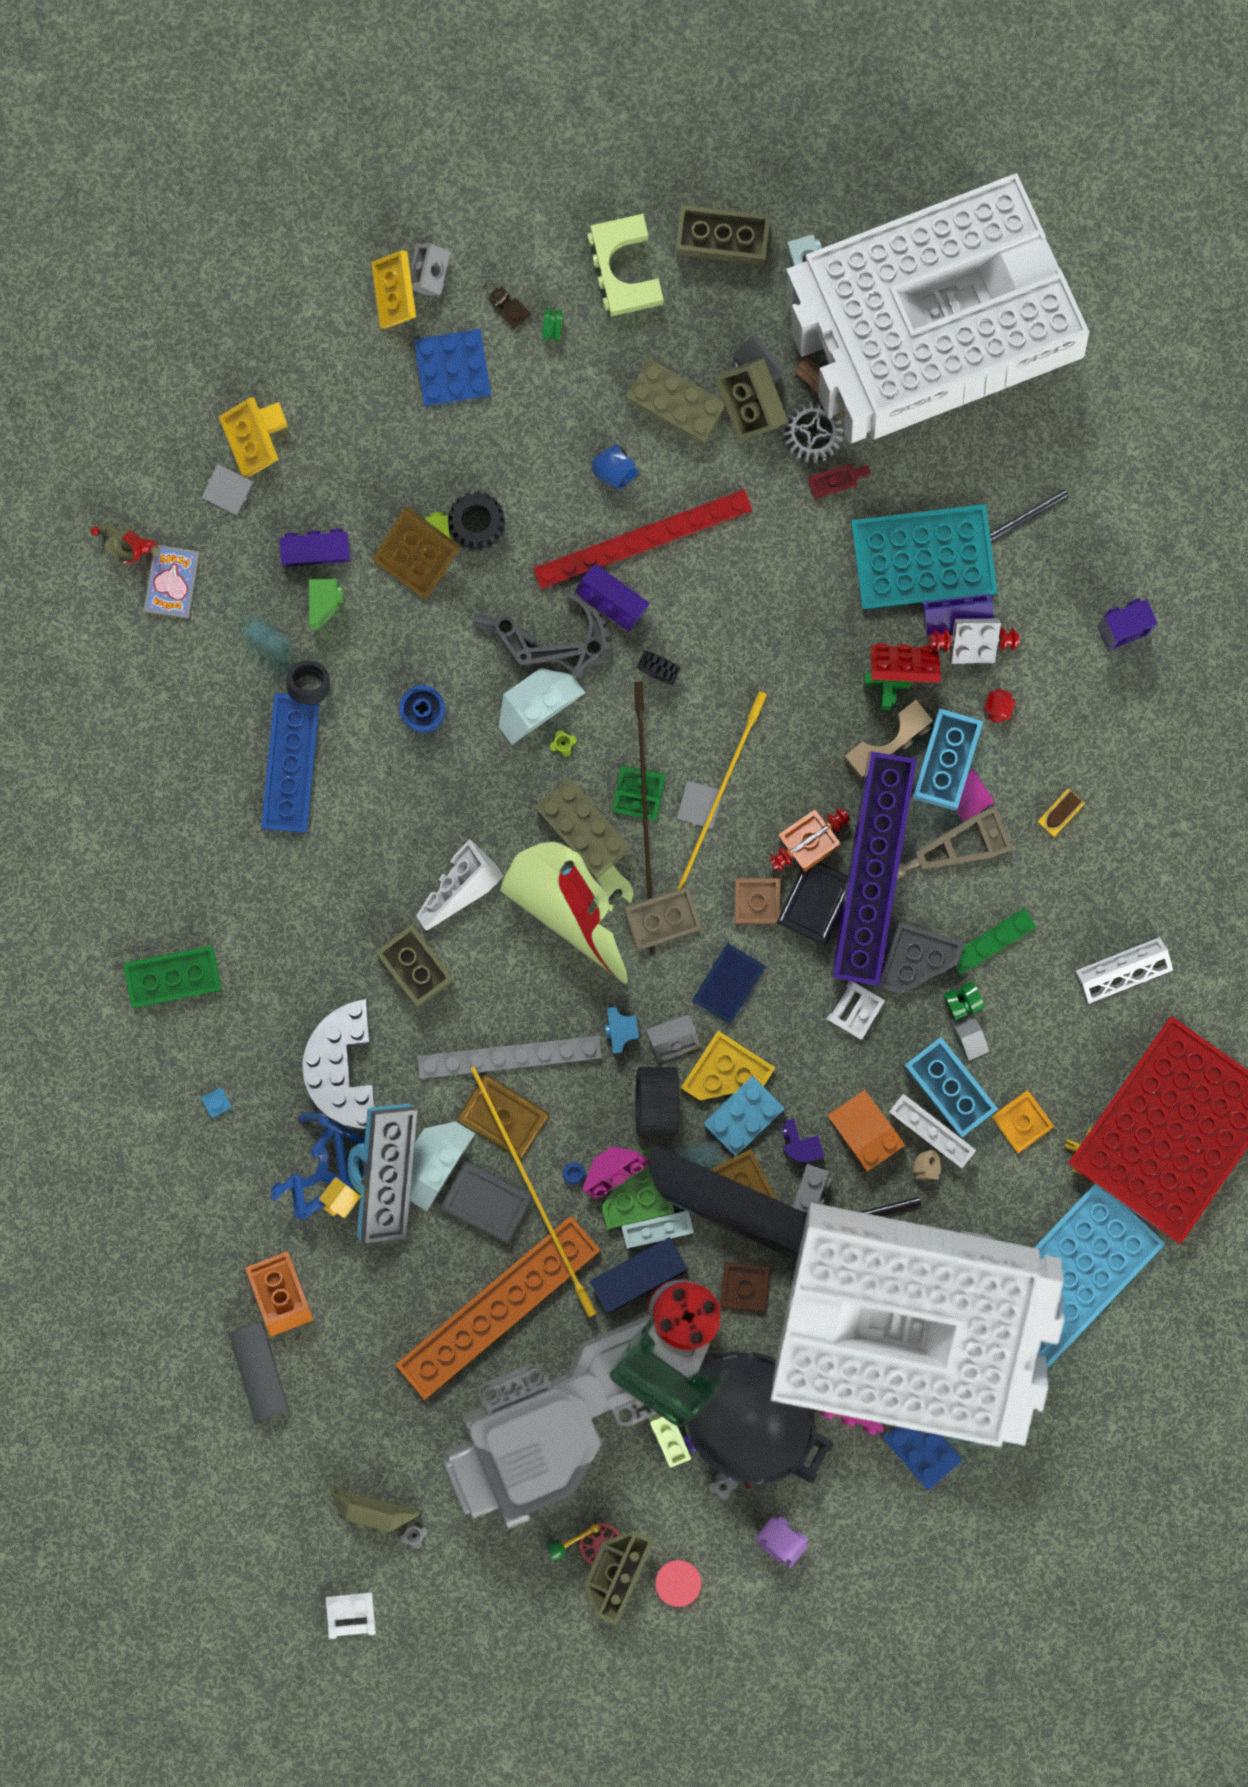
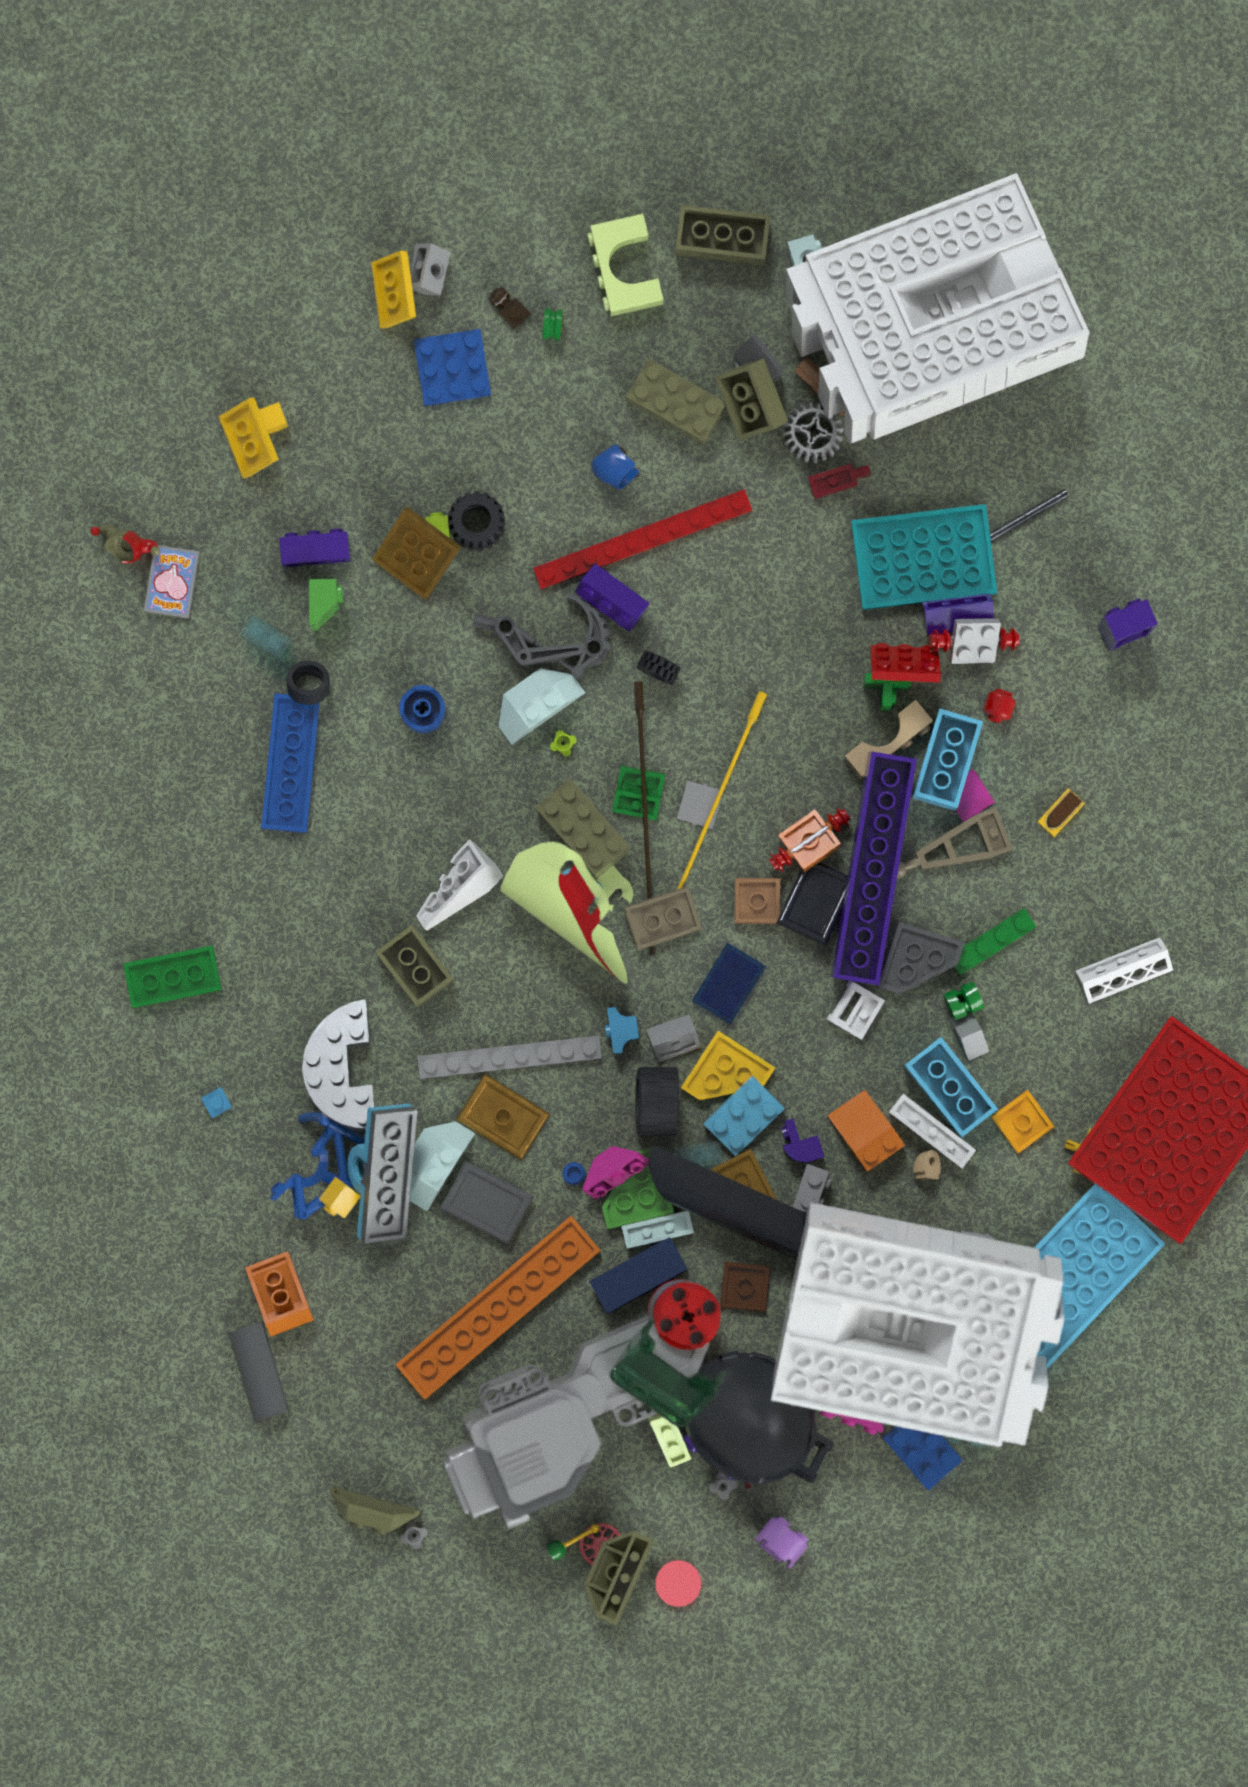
light grey piece [202,464,253,515] -> none
white plate [326,1592,376,1639] -> none
yellow piece [470,1067,597,1318] -> none
black bar [860,1197,921,1216] -> none

